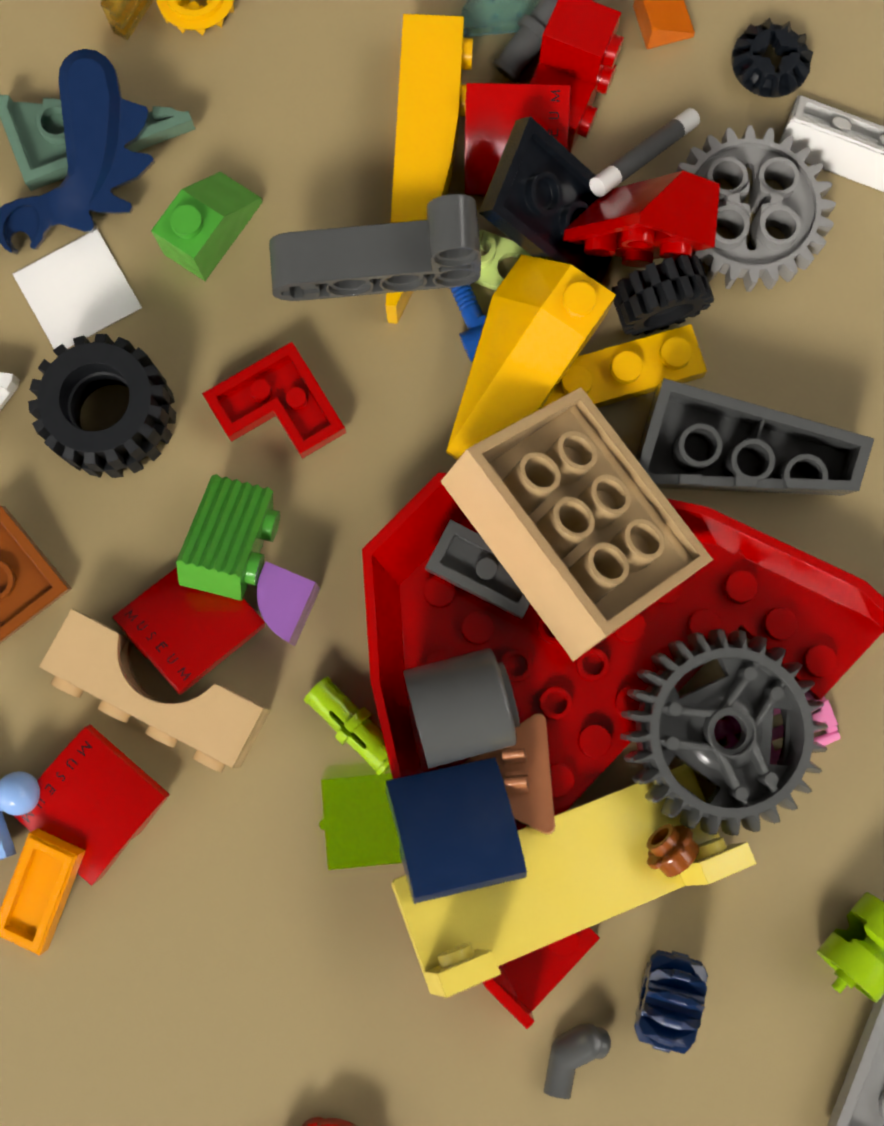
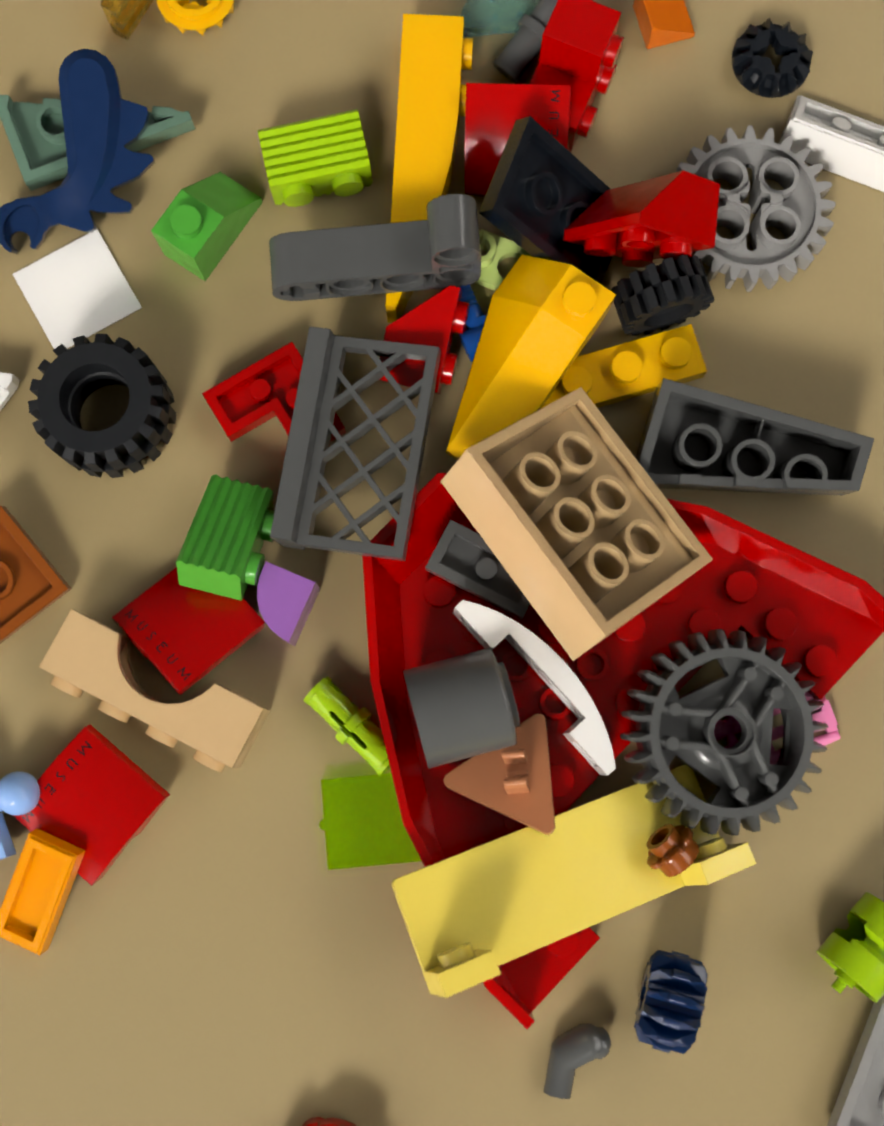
dark blue slope [386,757,527,904] -> none
dark grey bar [589,108,700,197] -> none
none -> lime brick [257,109,373,207]
none -> dark grey fence [270,327,441,561]
none -> red slope [379,285,469,394]
none -> white slope [453,600,616,776]

